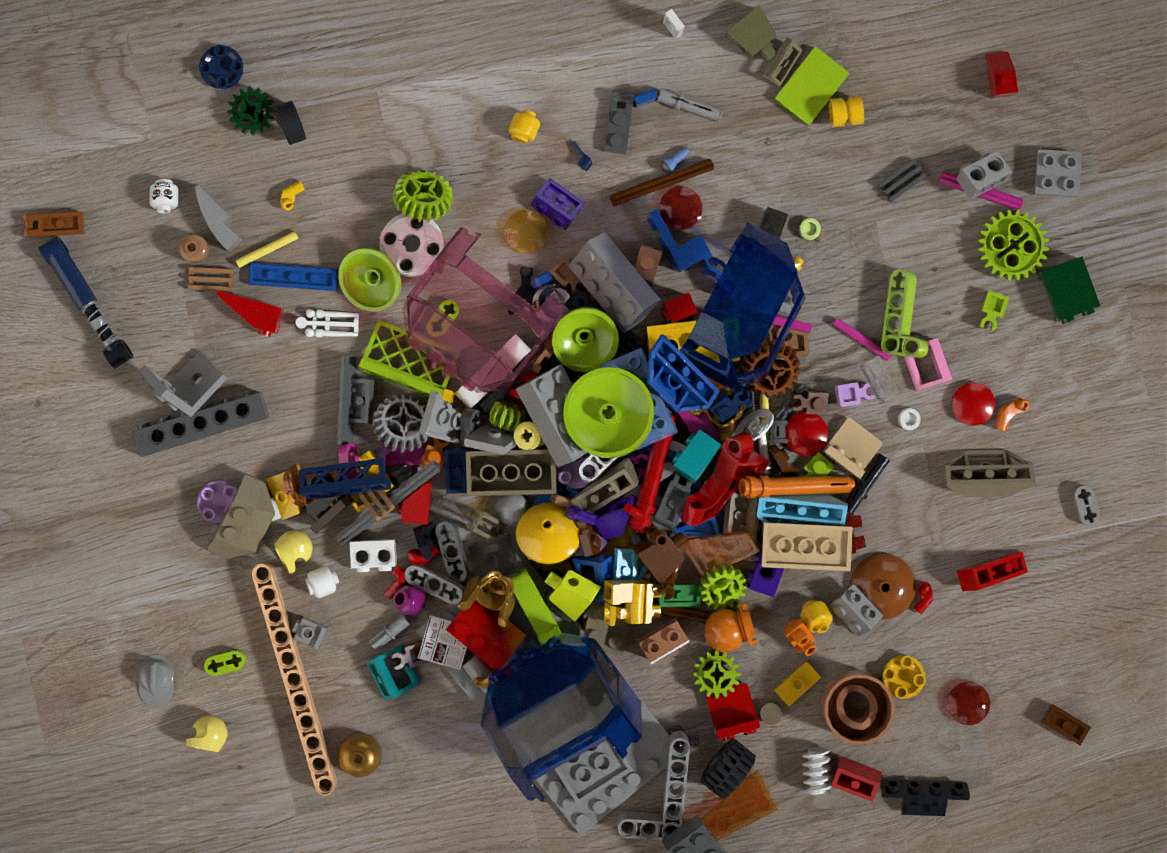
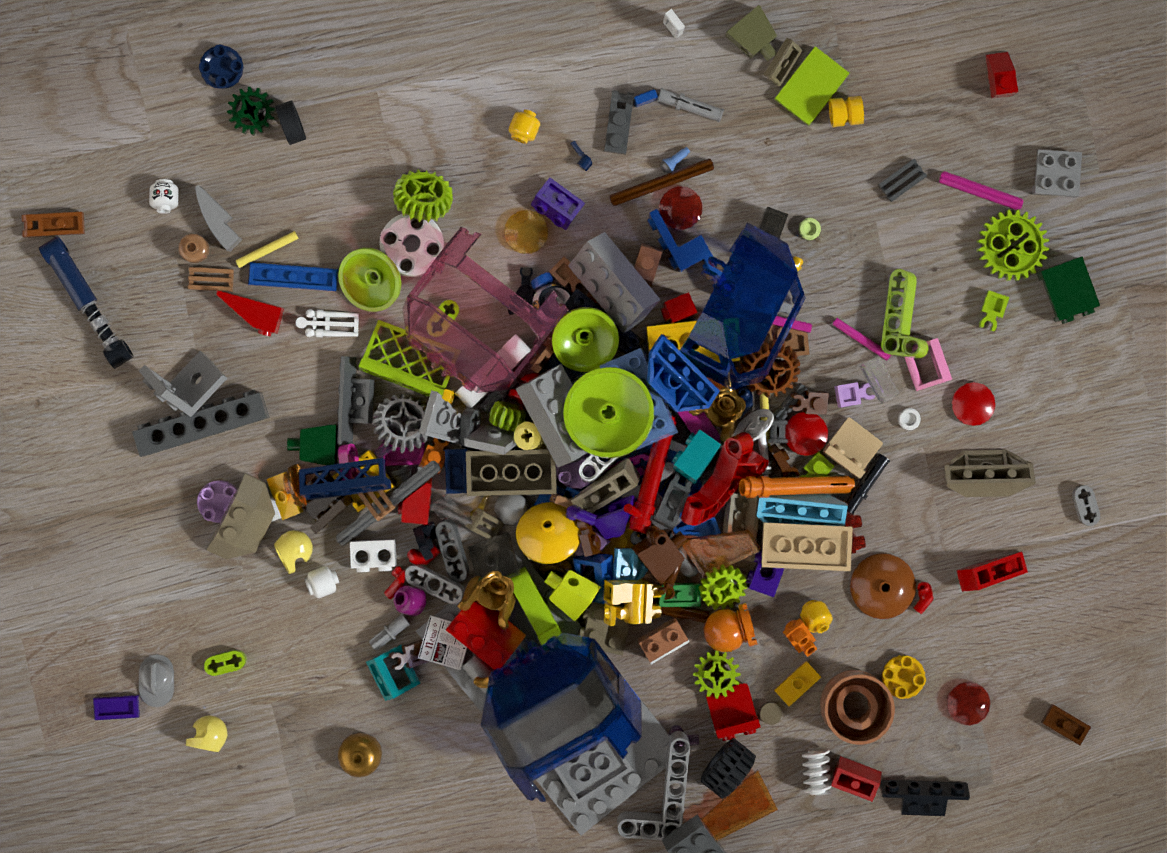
light nougat beam [252,562,337,795] -> none
yellow arm [280,180,305,211] -> none
light grey brick [292,617,328,649] -> none
dark blue plate [709,386,750,422] -> none
light grey bracket [829,585,883,636] -> none
light grey brick [956,151,1012,200] -> none
orange arm [995,397,1030,432] -> none
none -> dark purple tile [93,695,140,720]
none -> dark green torso [287,424,338,466]
none -> light grey arm [678,547,698,577]

